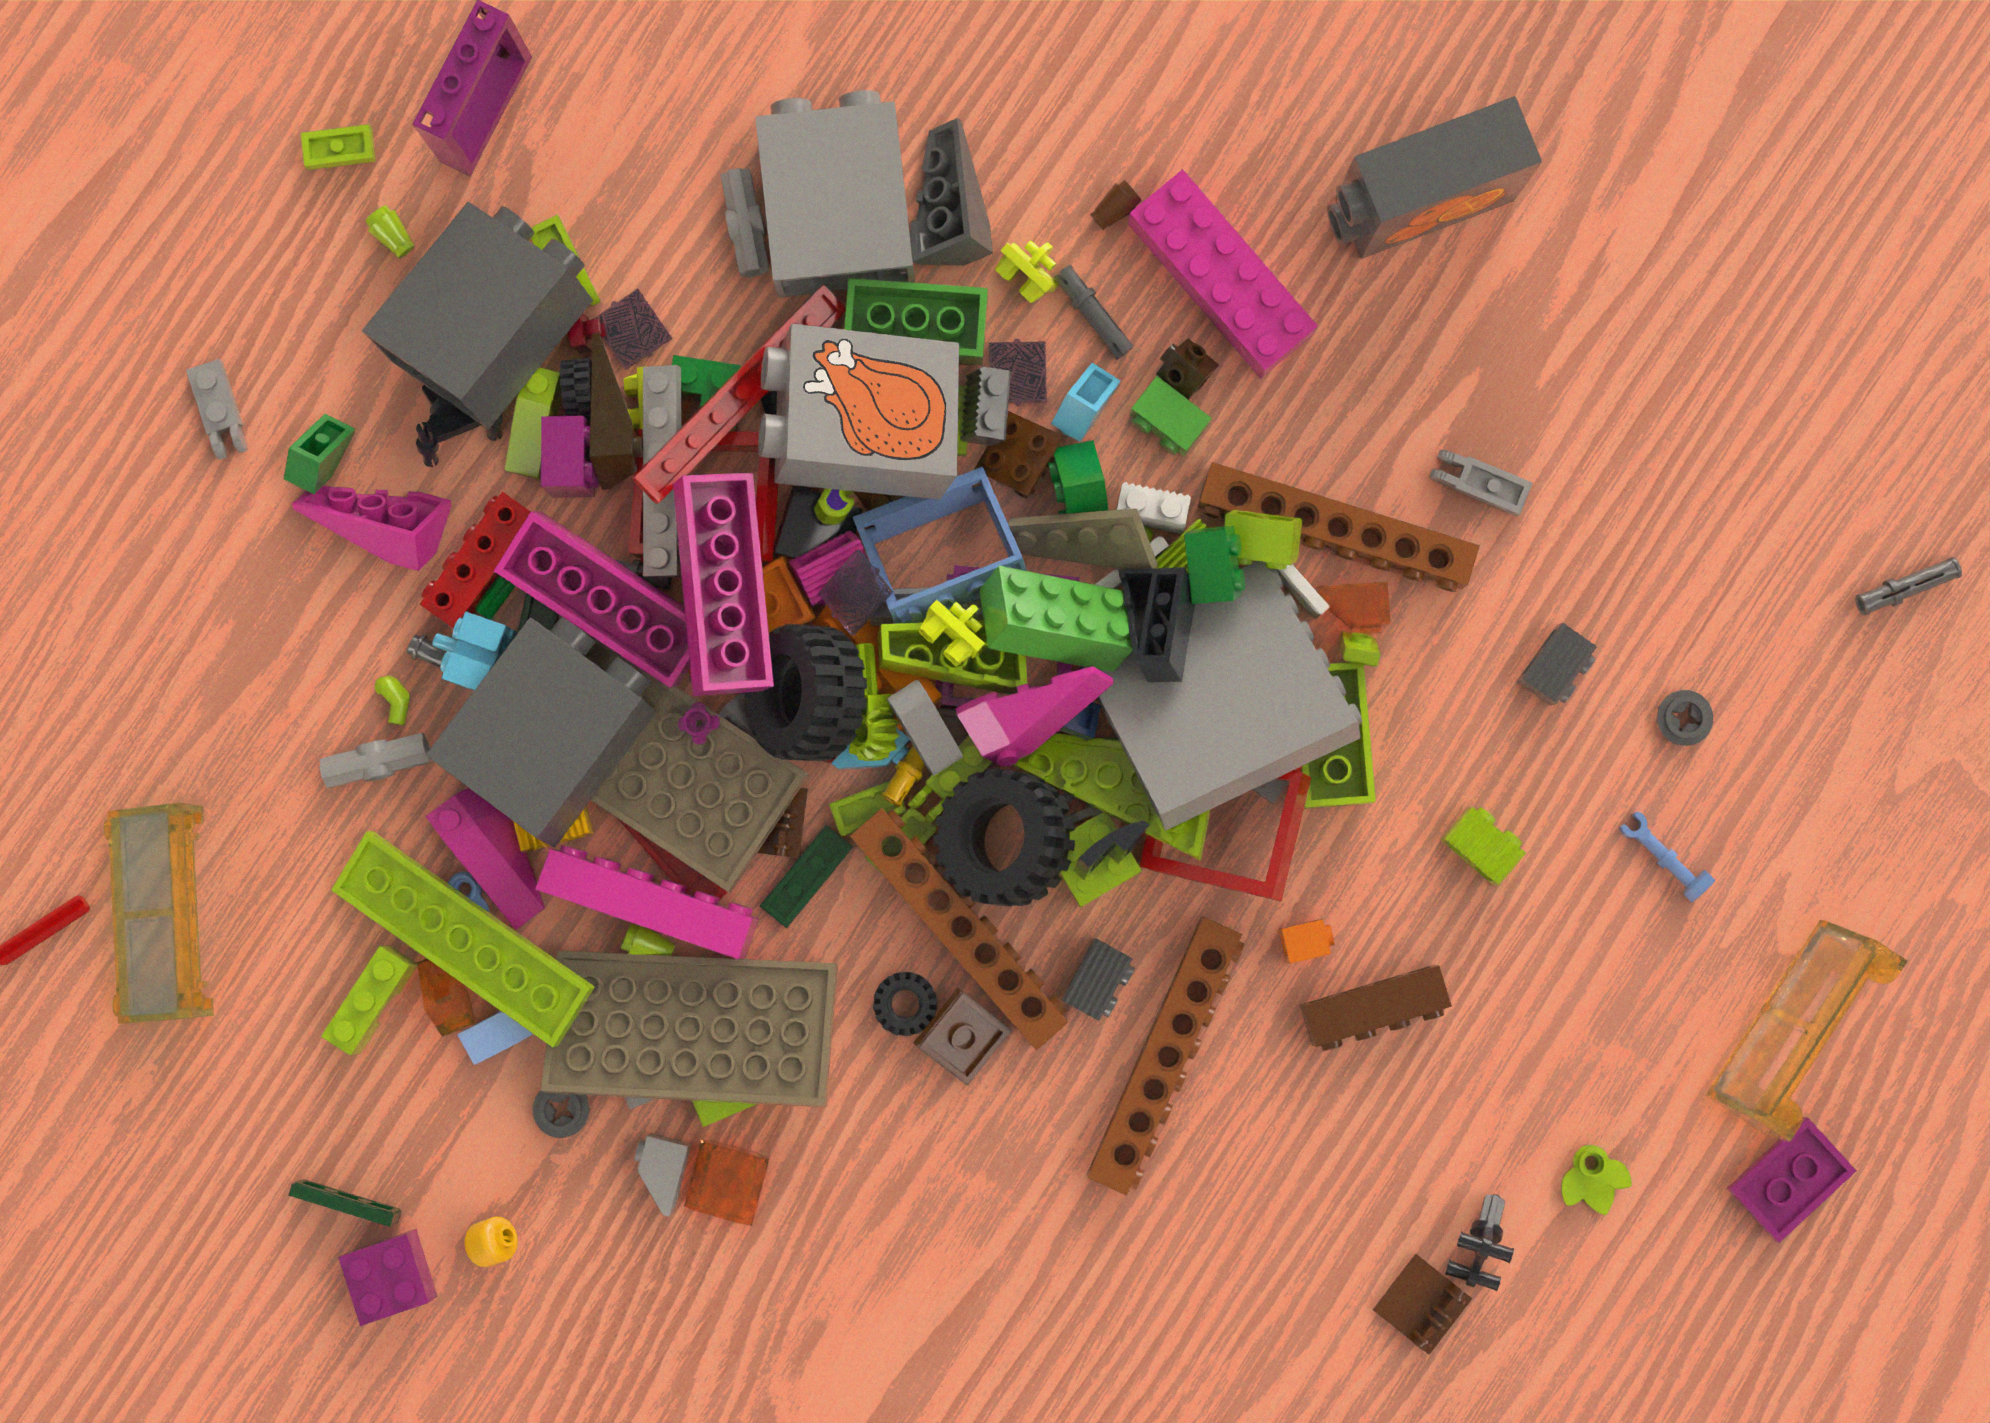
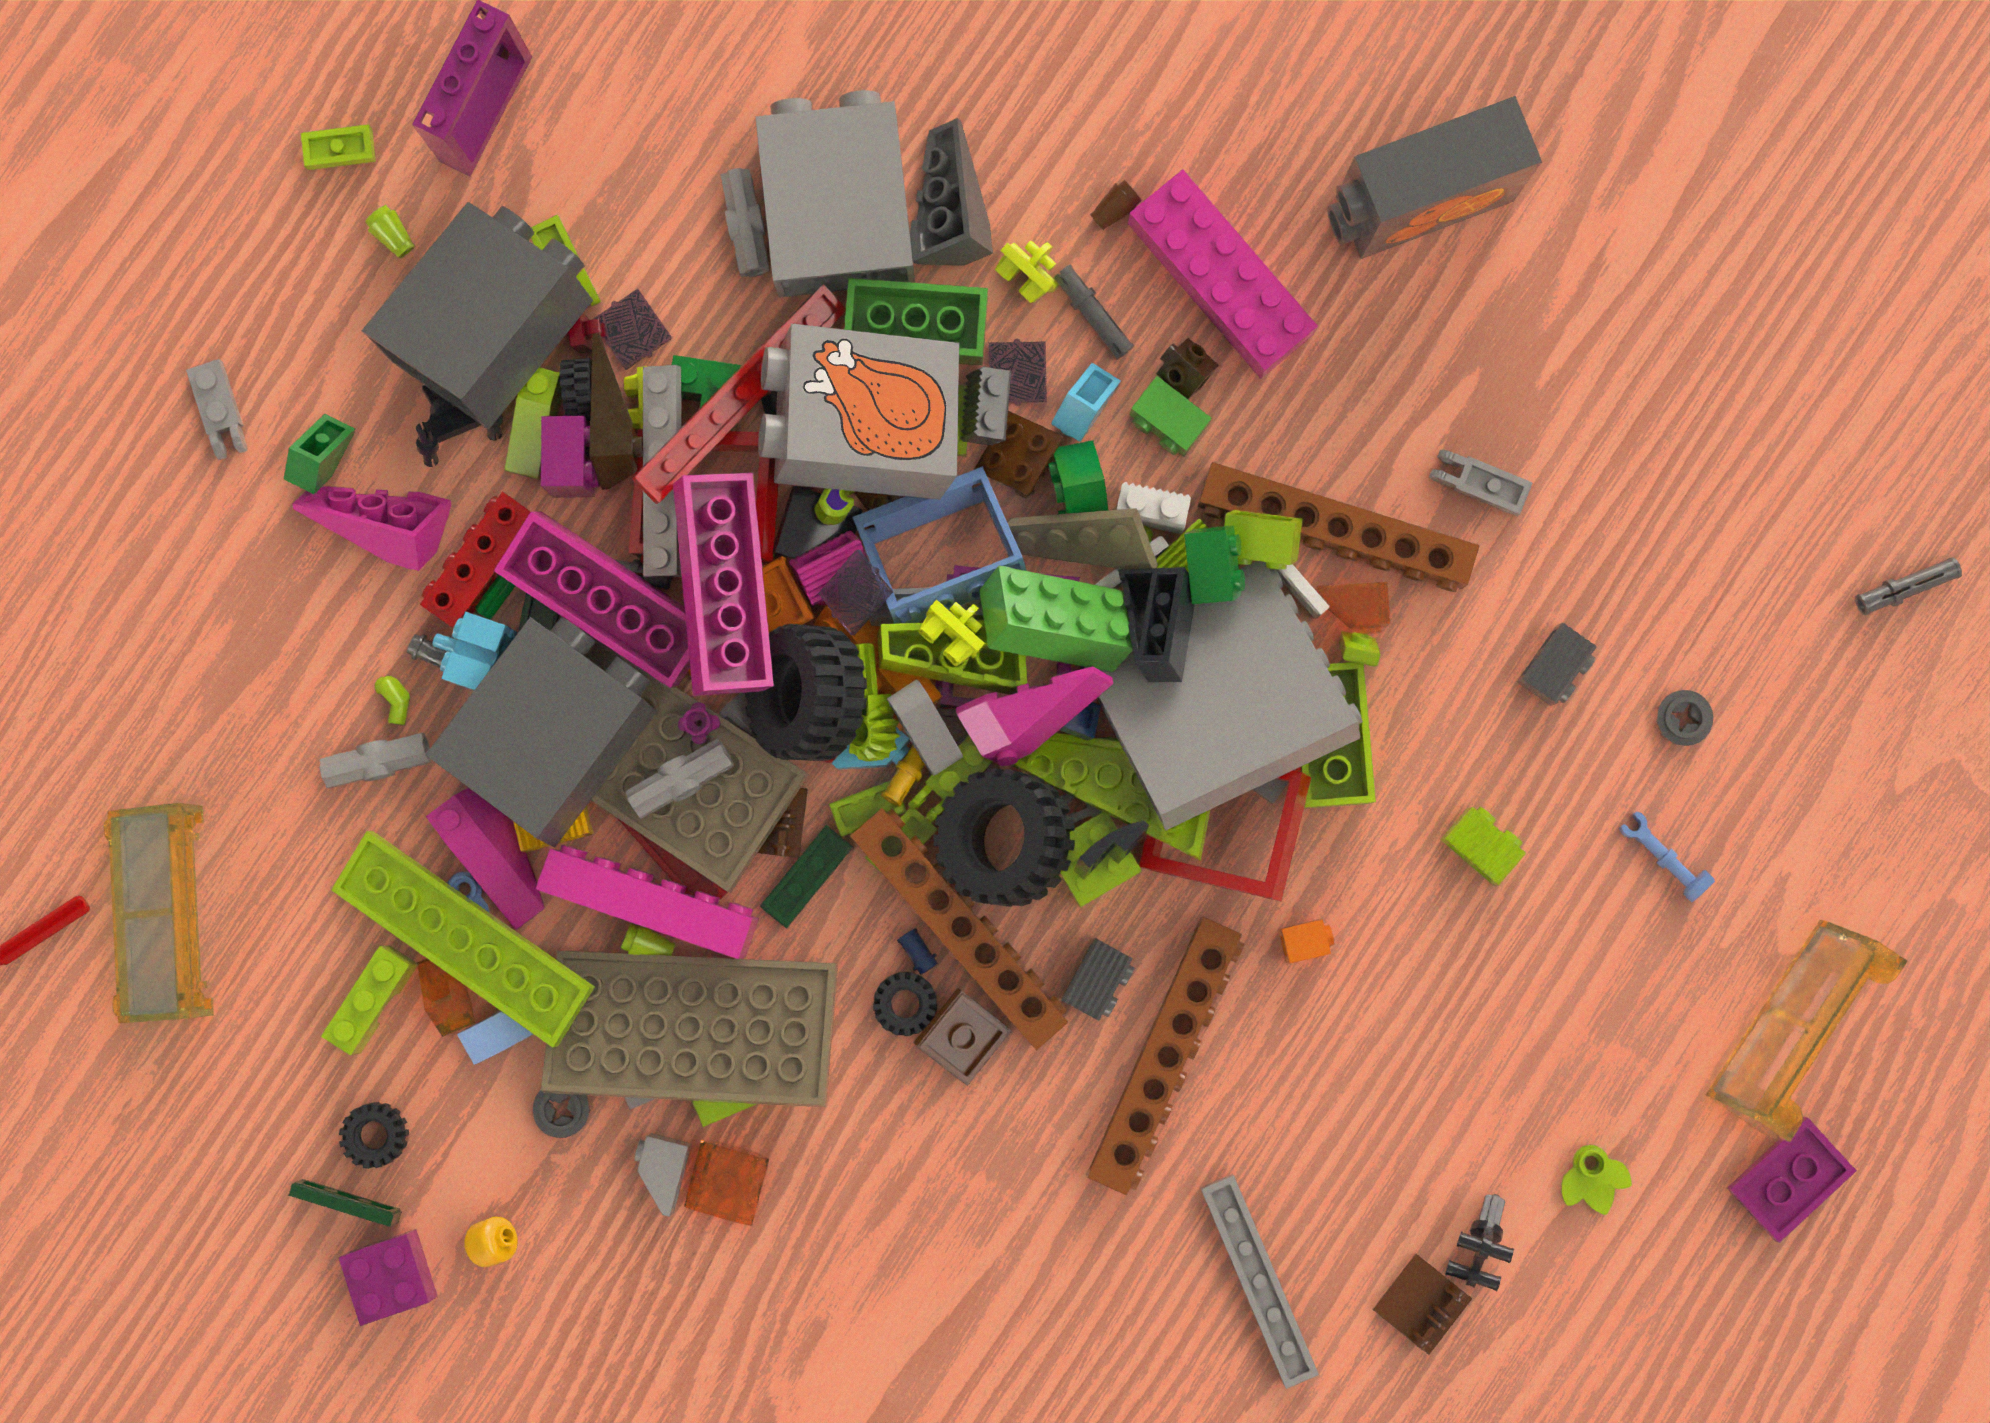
reddish brown brick [1300,965,1452,1051] -> none
none -> black tyre [339,1102,409,1169]
none -> light grey piece [625,738,734,819]
none -> dark blue pin [897,928,938,975]
none -> light grey plate [1200,1174,1319,1389]

